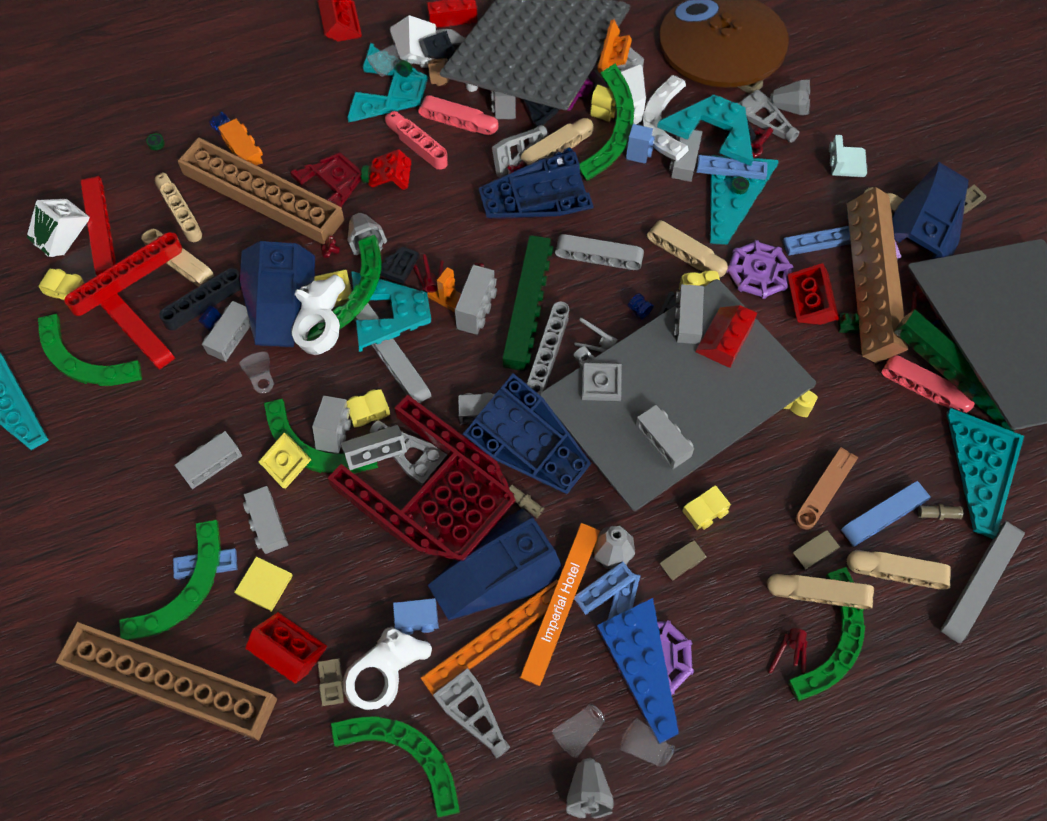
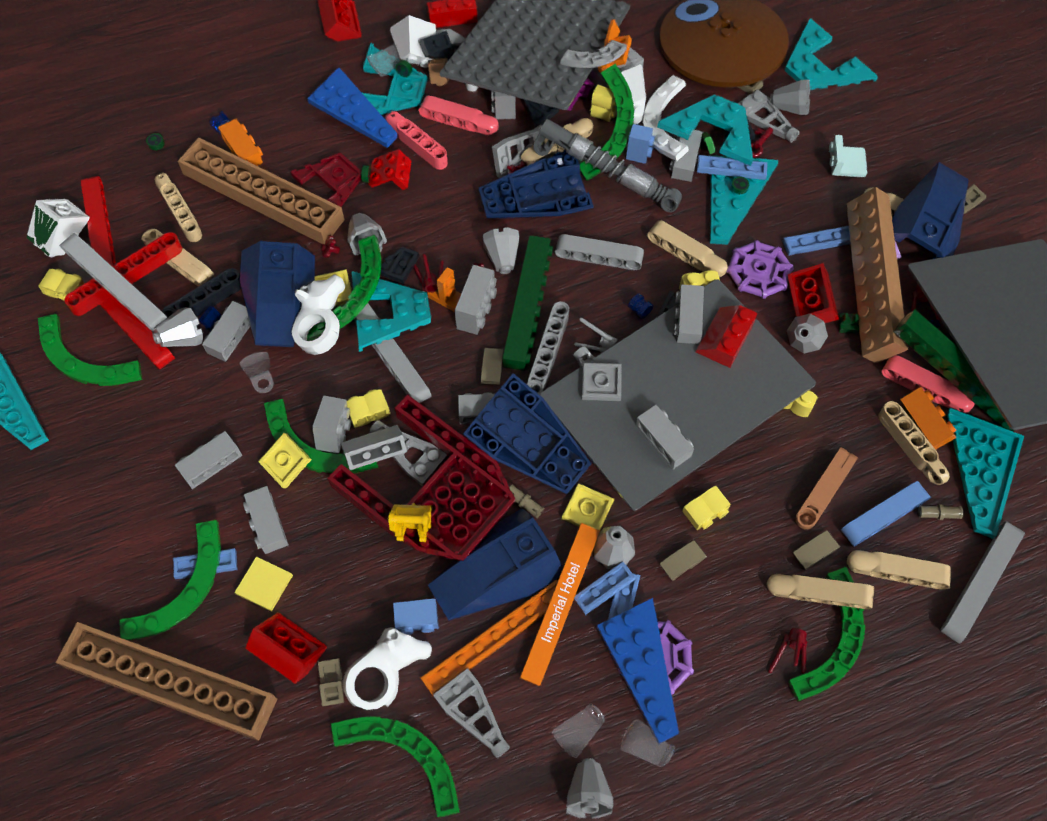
none -> light grey beam [59,233,167,332]
none -> light grey cone [152,307,203,347]
none -> blue wing [308,68,398,148]
none -> yellow piece [389,503,431,542]
none -> dark tan slope [481,348,503,385]
none -> light grey cone [483,228,519,274]
none -> dark grey piece [533,119,682,212]
none -> light grey tile [560,40,627,68]
none -> light yellow tile [562,483,614,530]
none -> green tile [701,132,716,154]
none -> teal wing [785,18,878,90]
none -> light grey cone [787,314,828,353]
none -> tan piece [878,401,950,485]
none -> orange brick [900,387,957,450]

